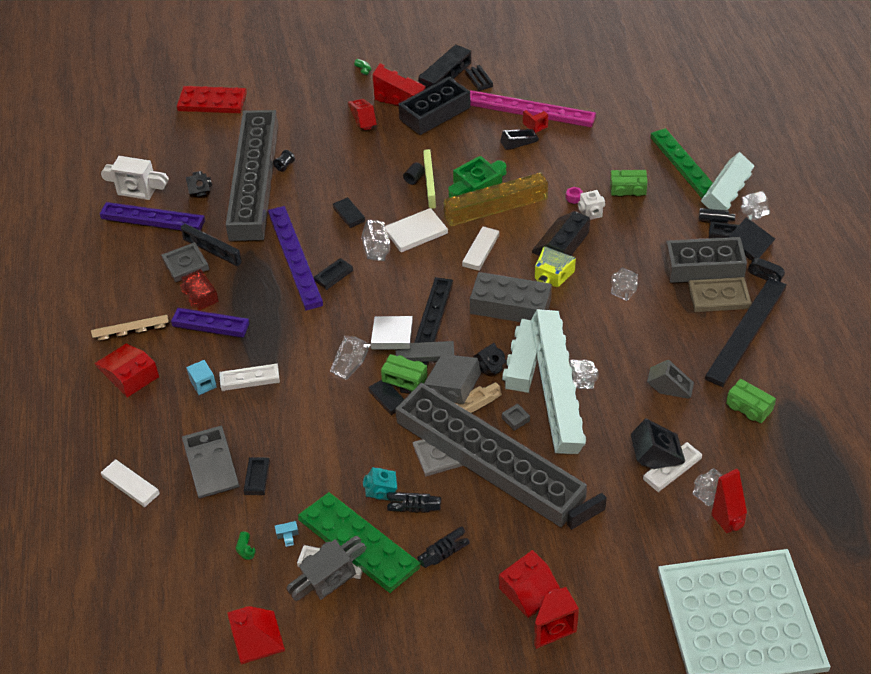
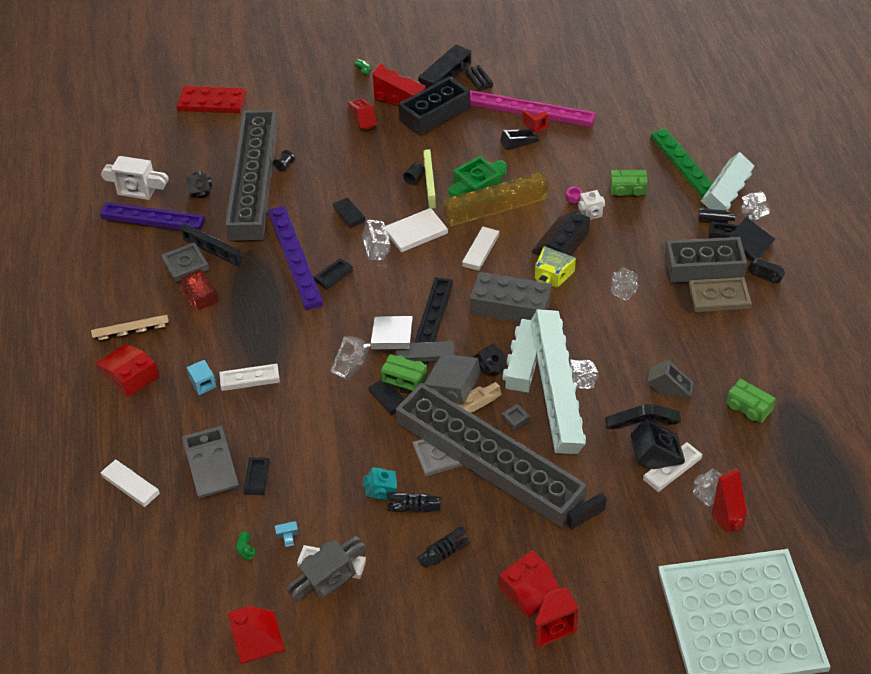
dark purple plate [171,308,249,337] -> none
green plate [298,492,421,593] -> none
black tile [705,277,787,387] -> none
none -> black beam [605,404,681,430]

